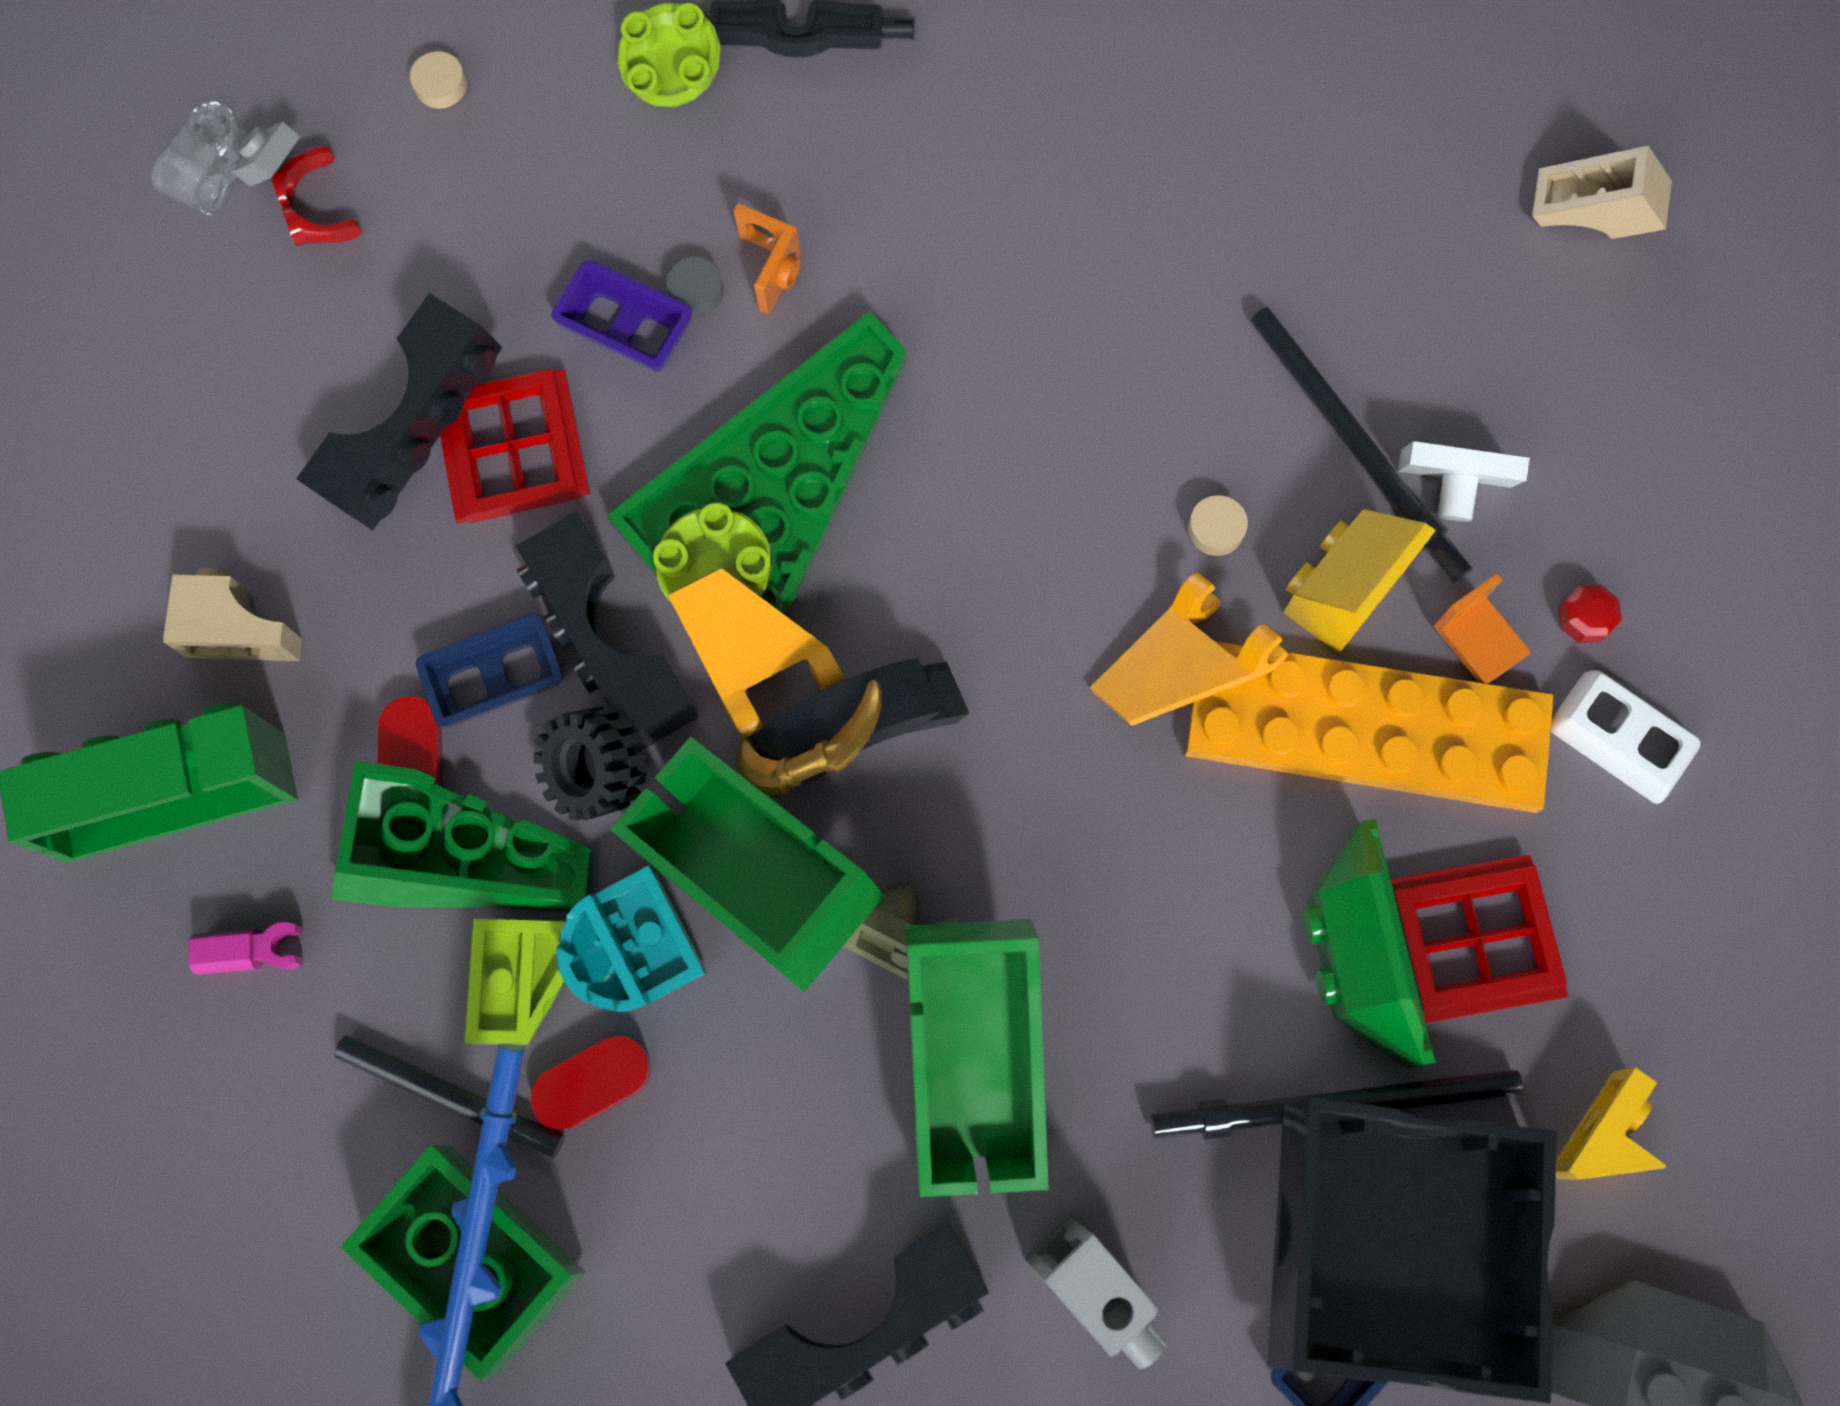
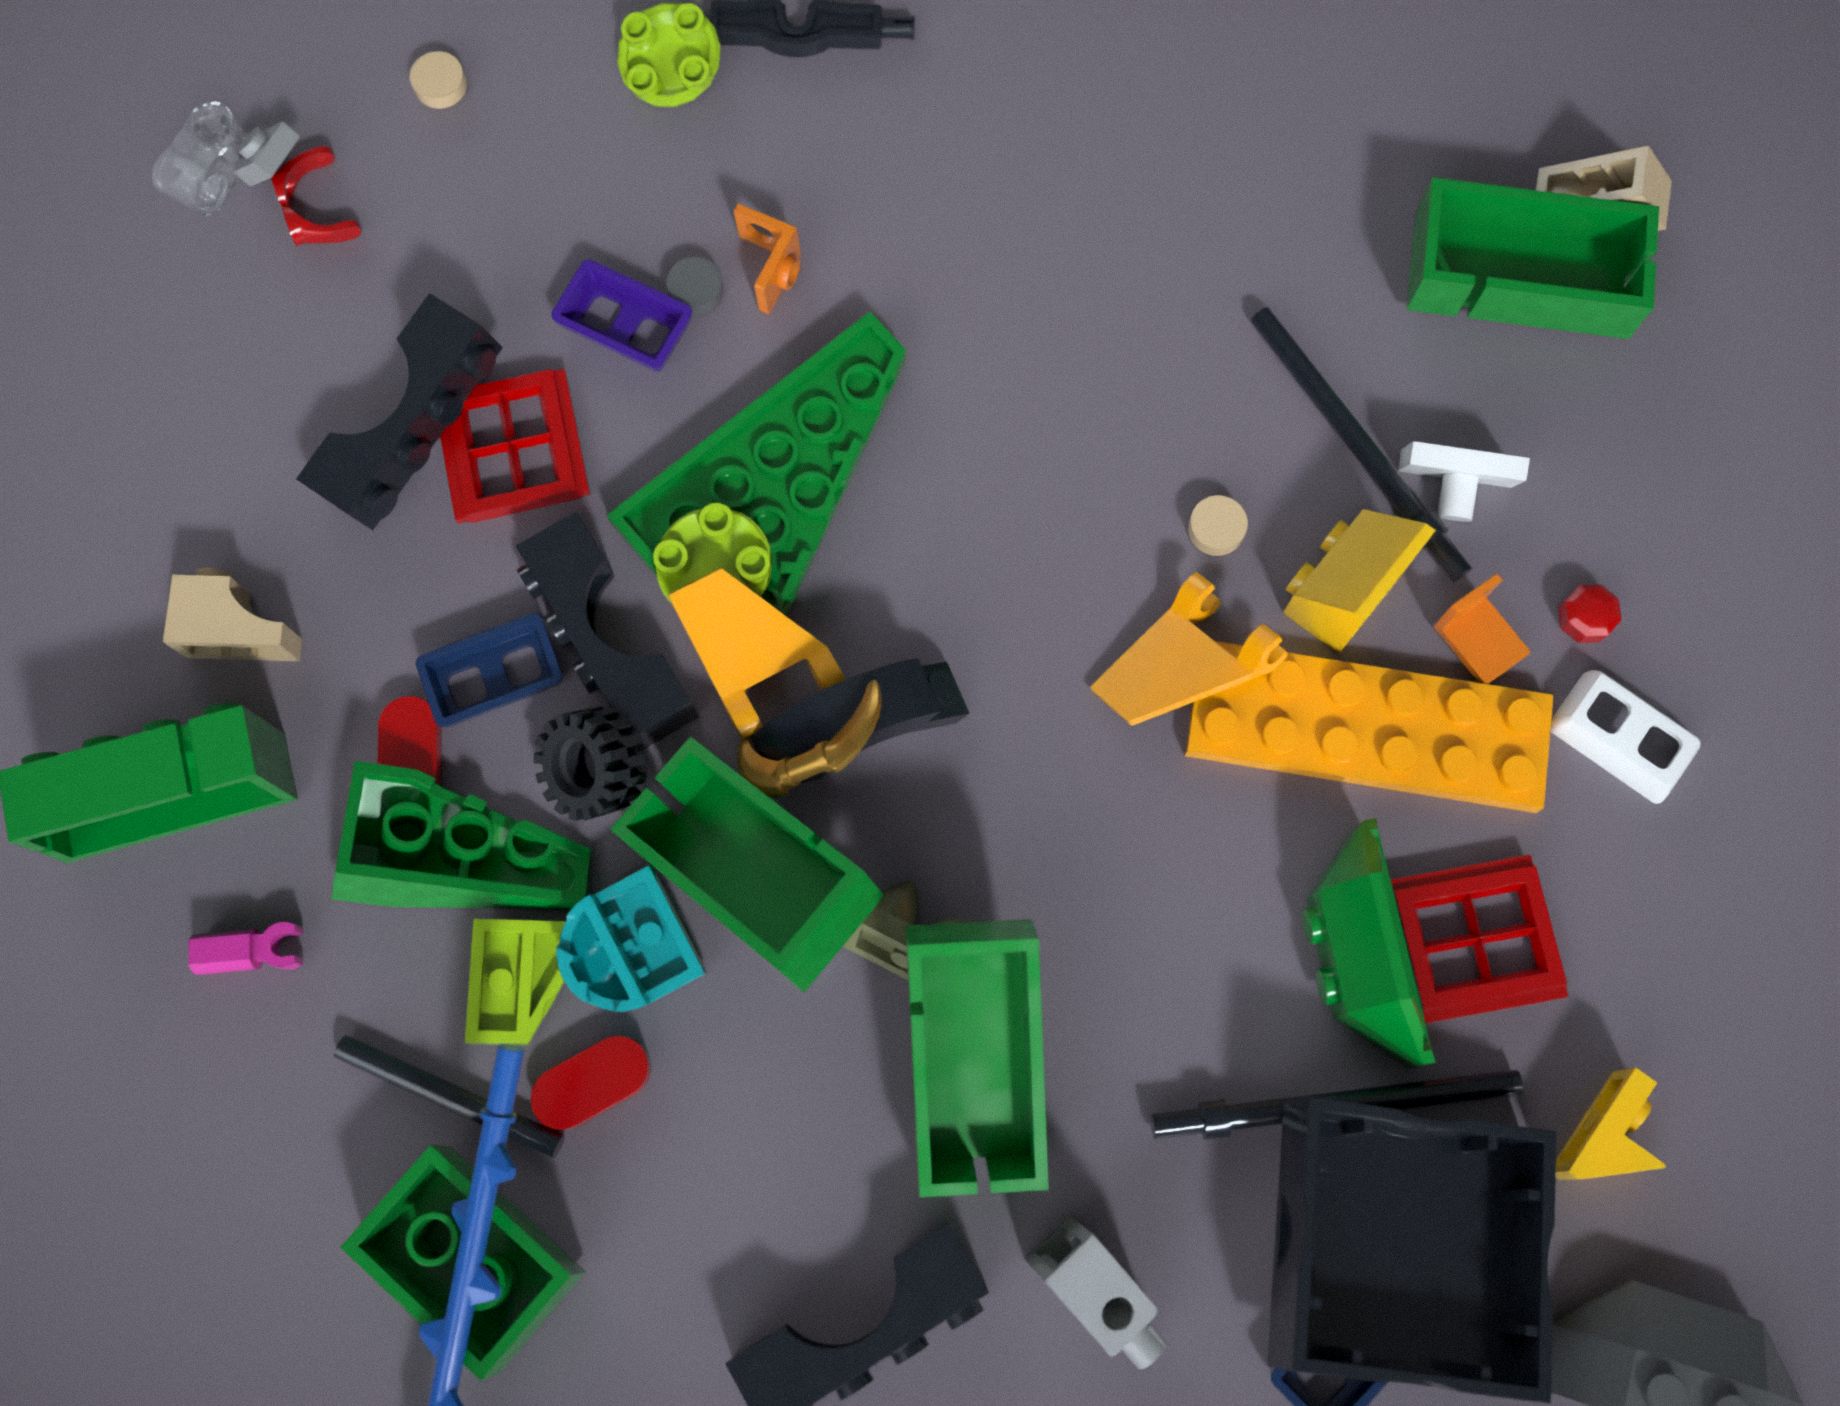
none -> green piece [1406,177,1659,339]

